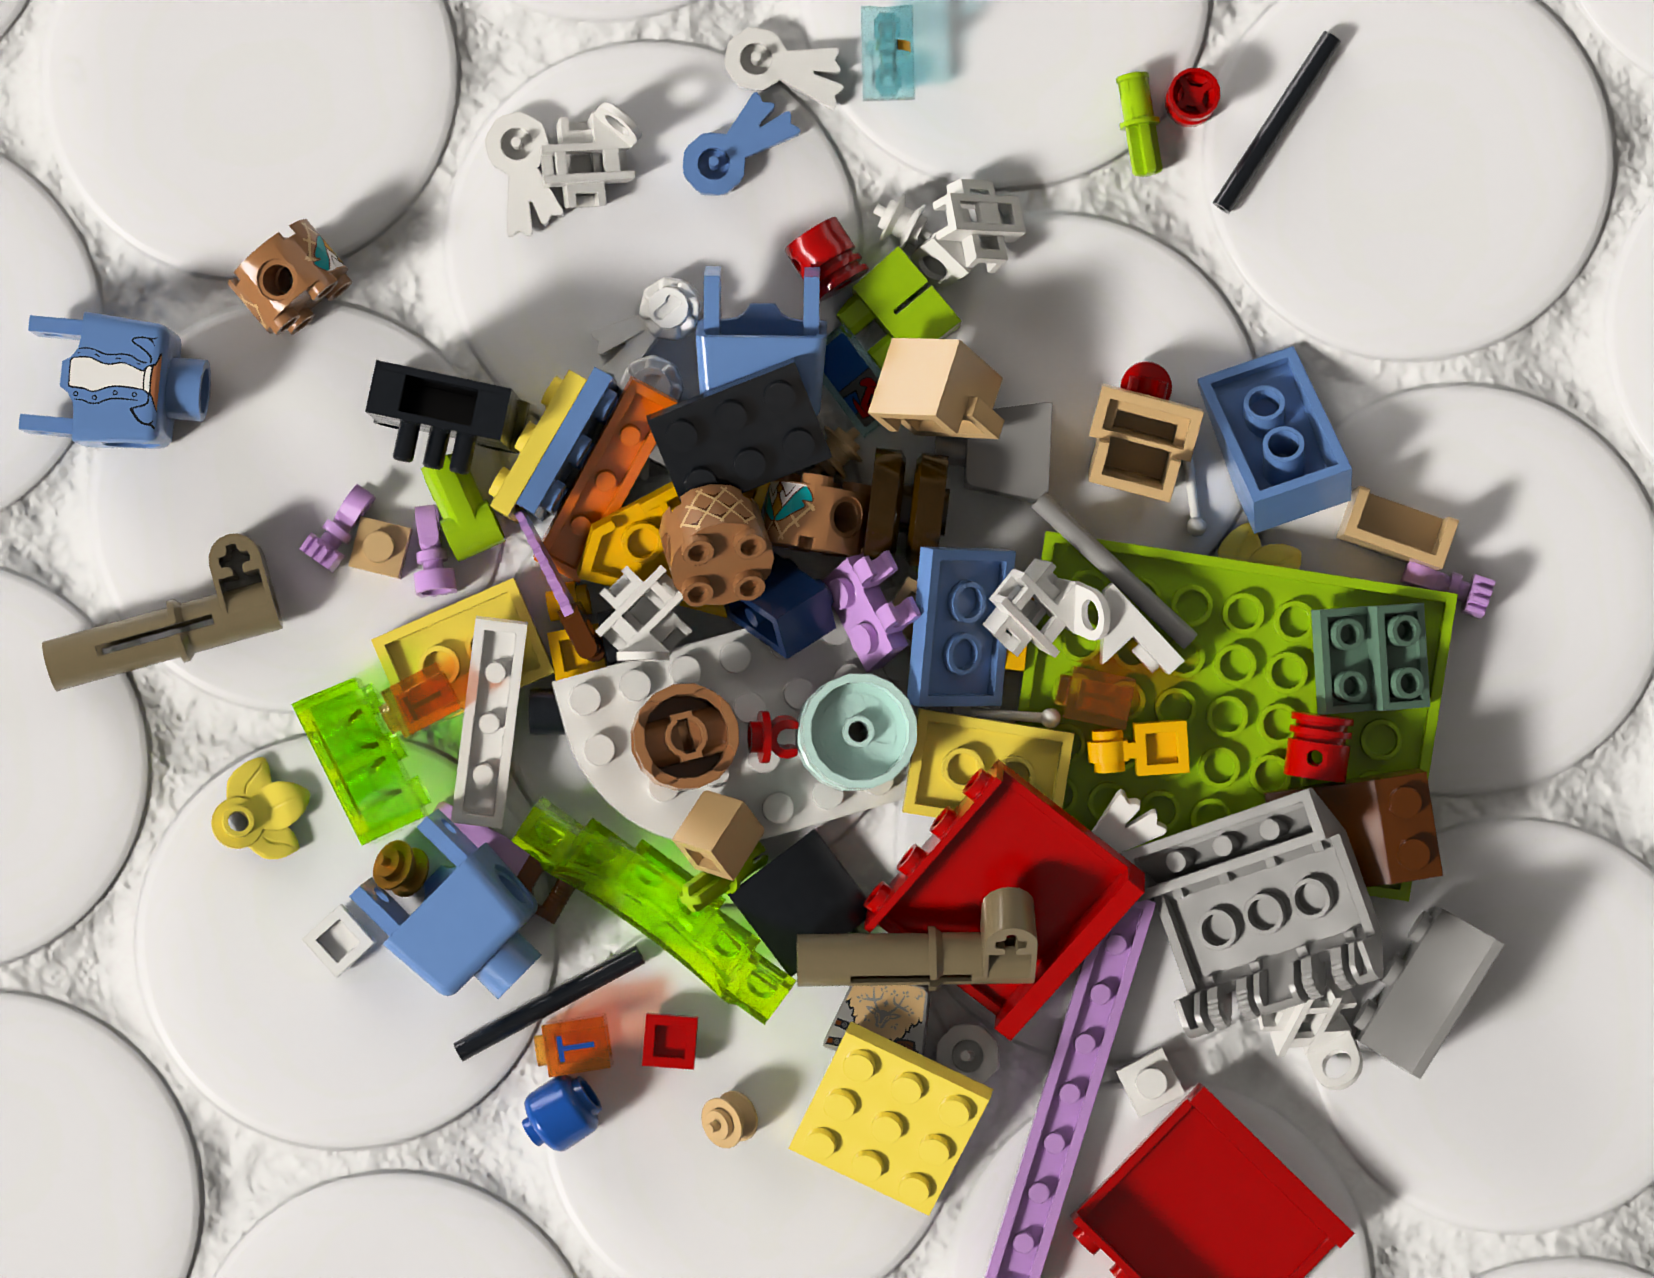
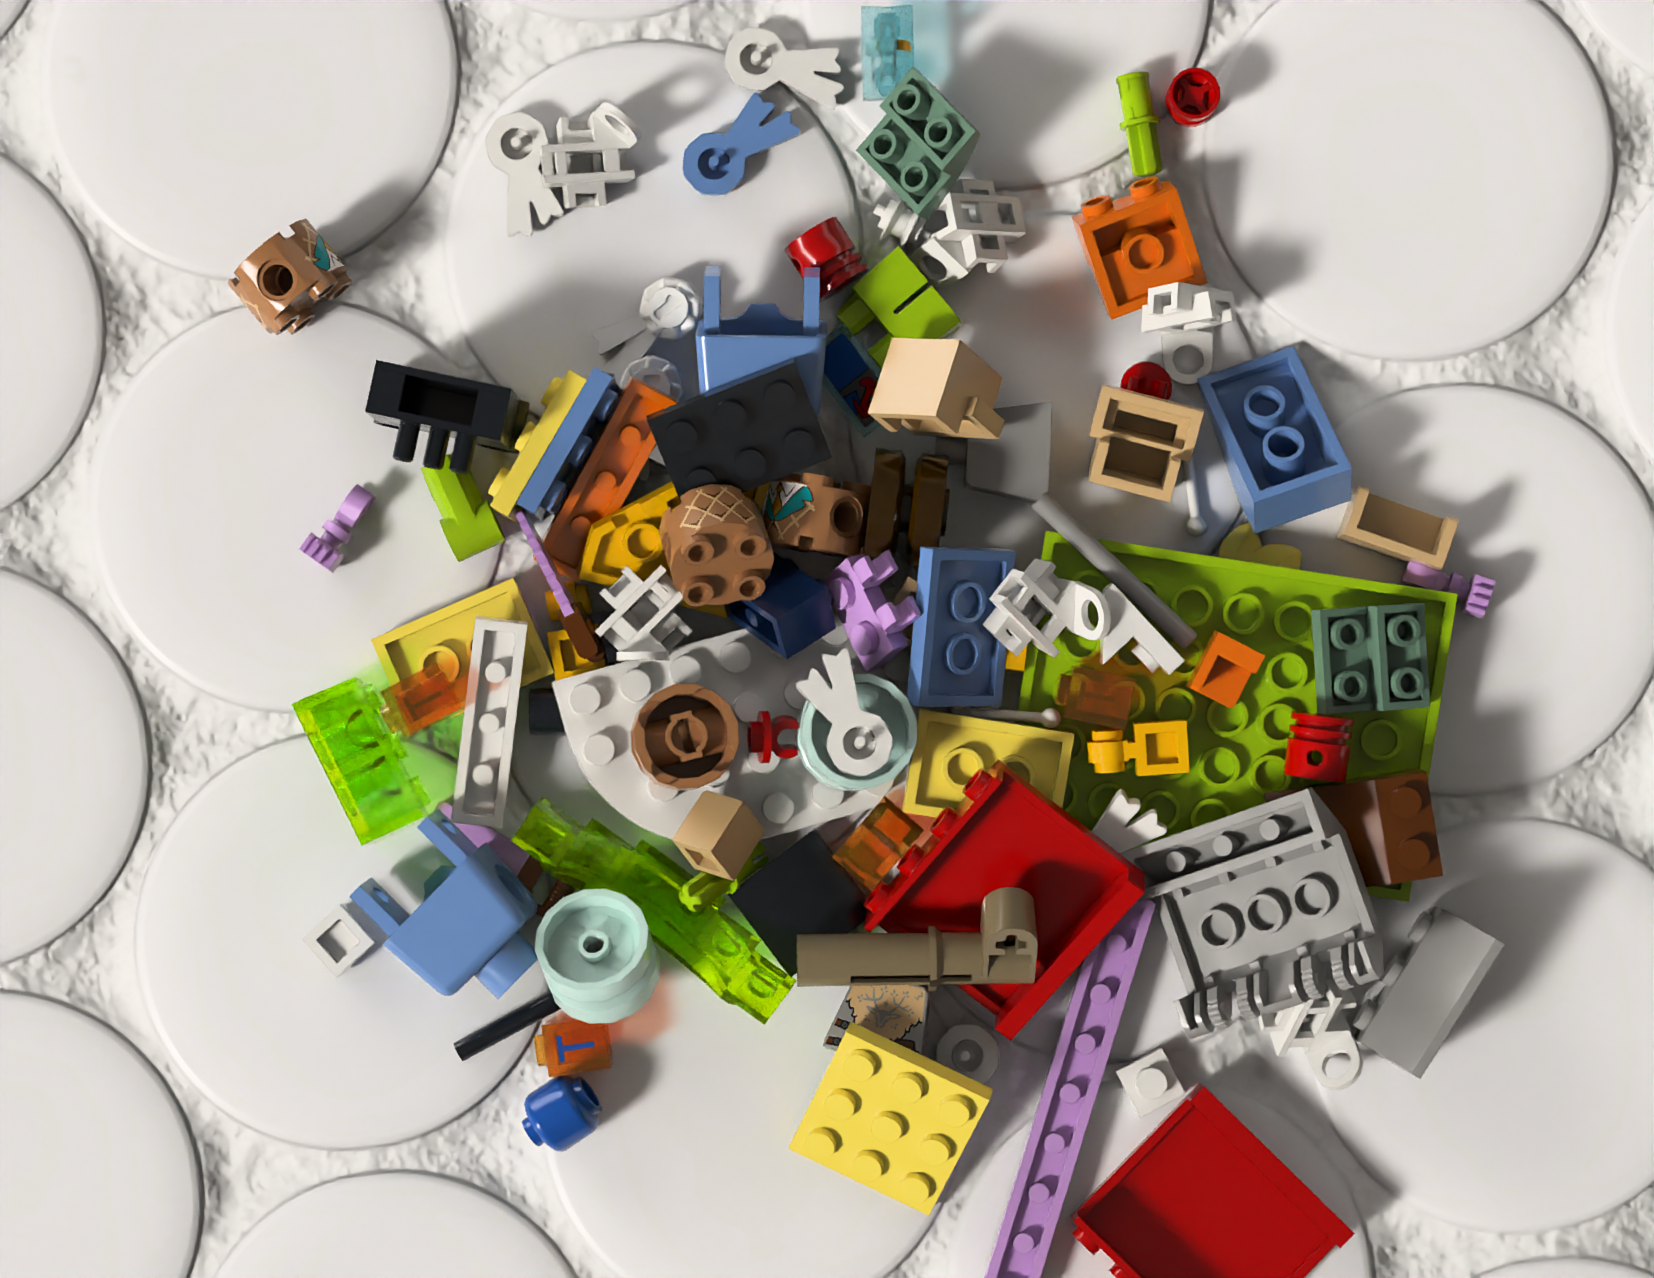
medium blue piece [19,312,211,449] -> none
dark tan piece [42,533,283,691] -> none
light yellow plate [211,757,310,860] -> none
tan plate [348,516,413,579] -> none
pearl gold wheel [373,840,429,897] -> none
lavender piece [414,504,457,598] -> none
red plate [642,1013,699,1070] -> none
tan wheel [701,1091,758,1148] -> none
tan wheel [810,425,863,479] -> none
black piece [1212,31,1341,214] -> none
none -> light aqua wheel [535,888,660,1024]
none -> white piece [796,648,893,777]
none -> clear orange brick [832,796,924,891]
none -> sand green slope [856,67,981,220]
none -> orange plate [1072,176,1208,320]
none -> white piece [1141,282,1237,386]
none -> orange panel [1186,630,1265,708]

